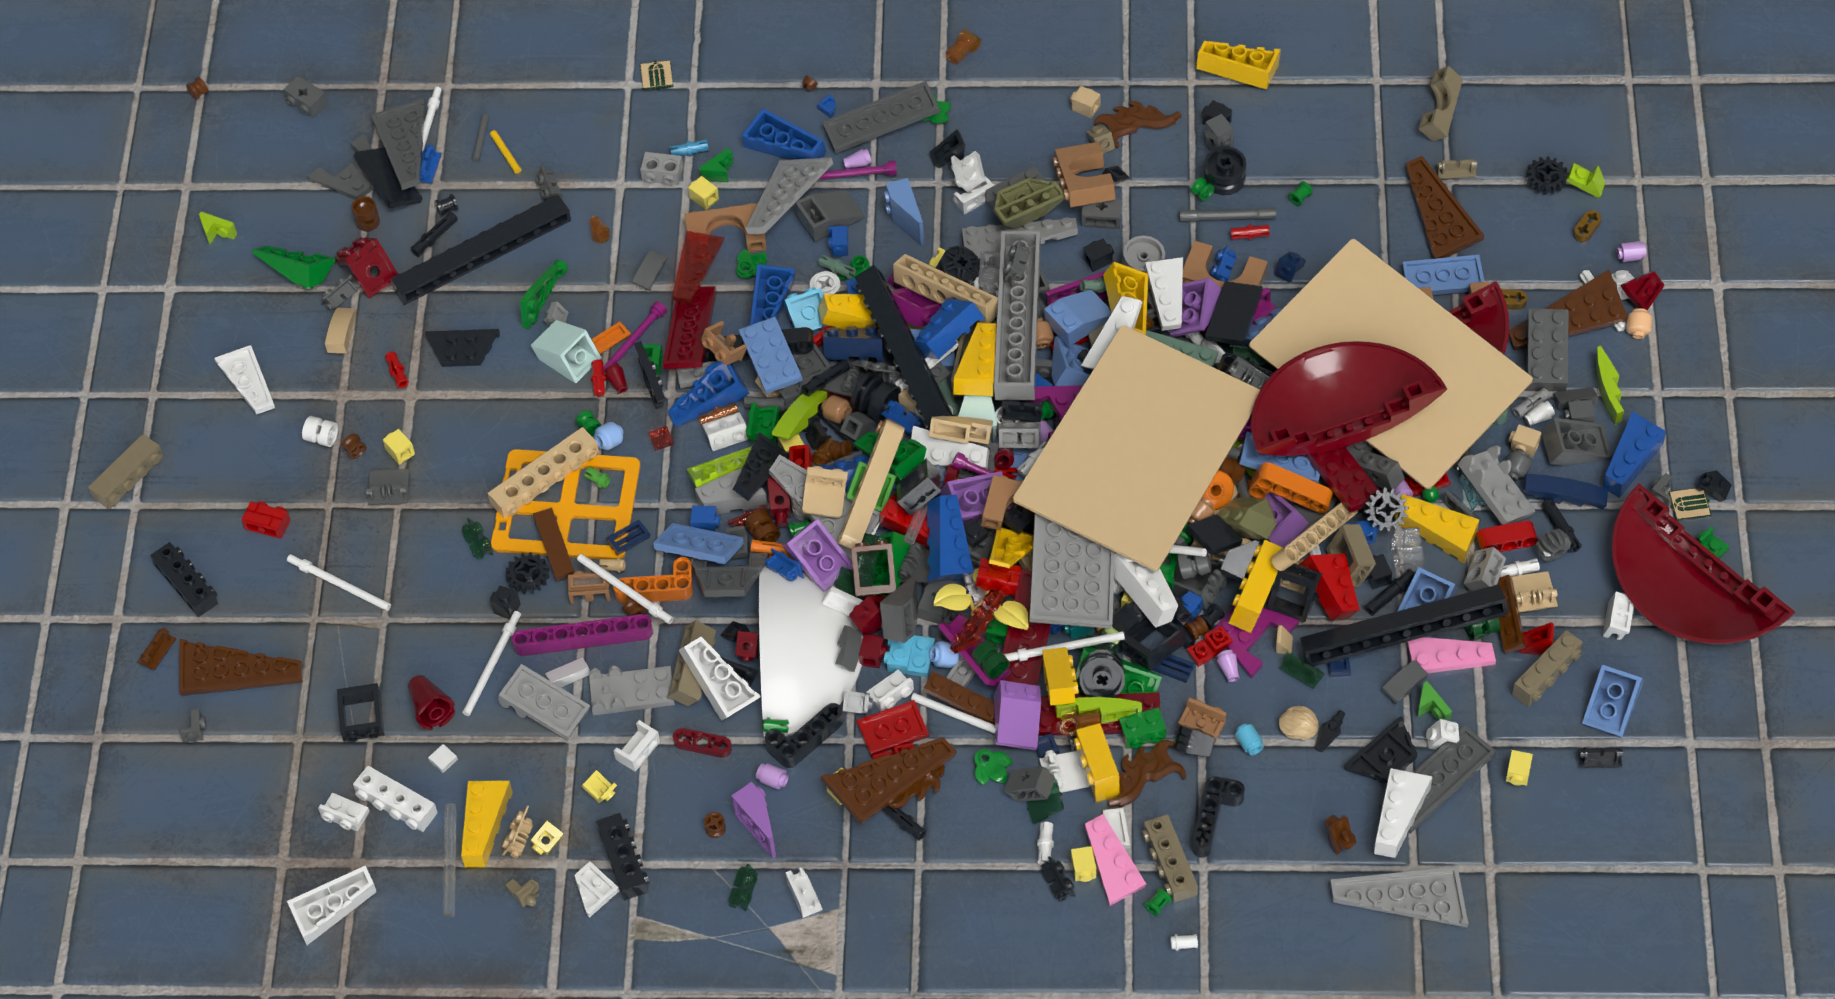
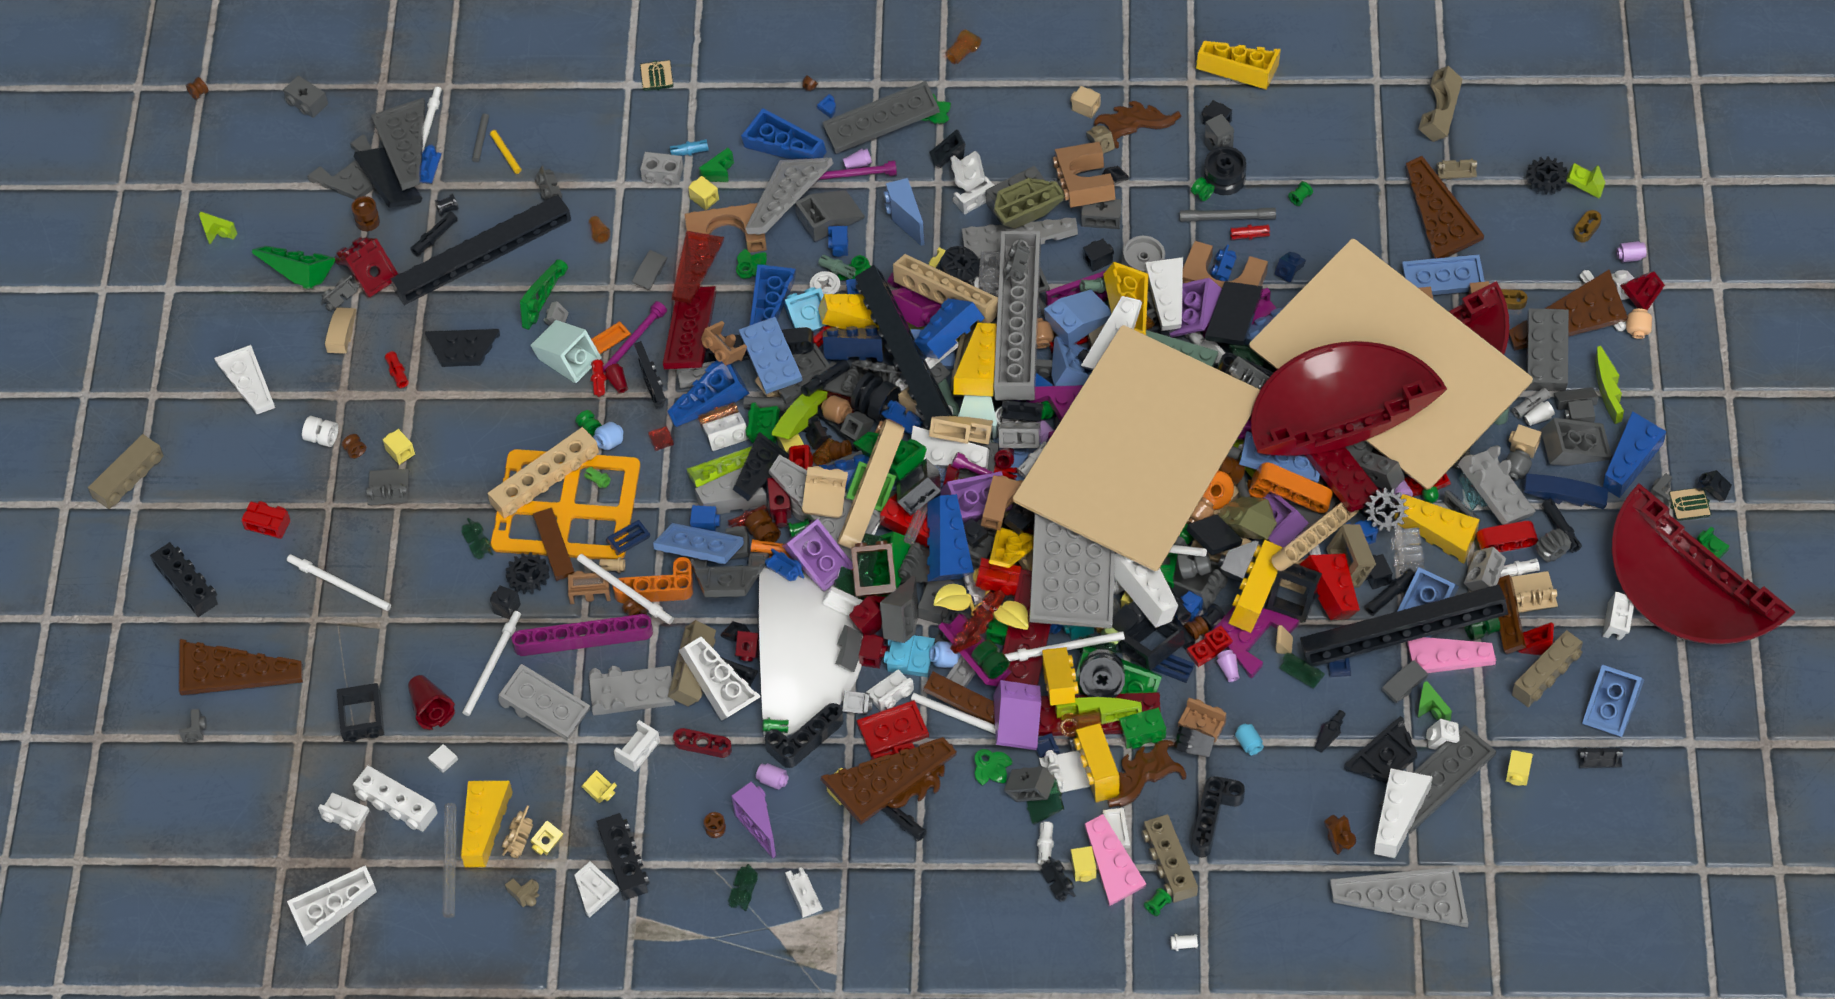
reddish brown hinge [137,628,176,670] -> none
white slope [545,658,590,687] -> none
green bracket [643,344,663,375] -> none
tan hair [1279,706,1319,741] -> none

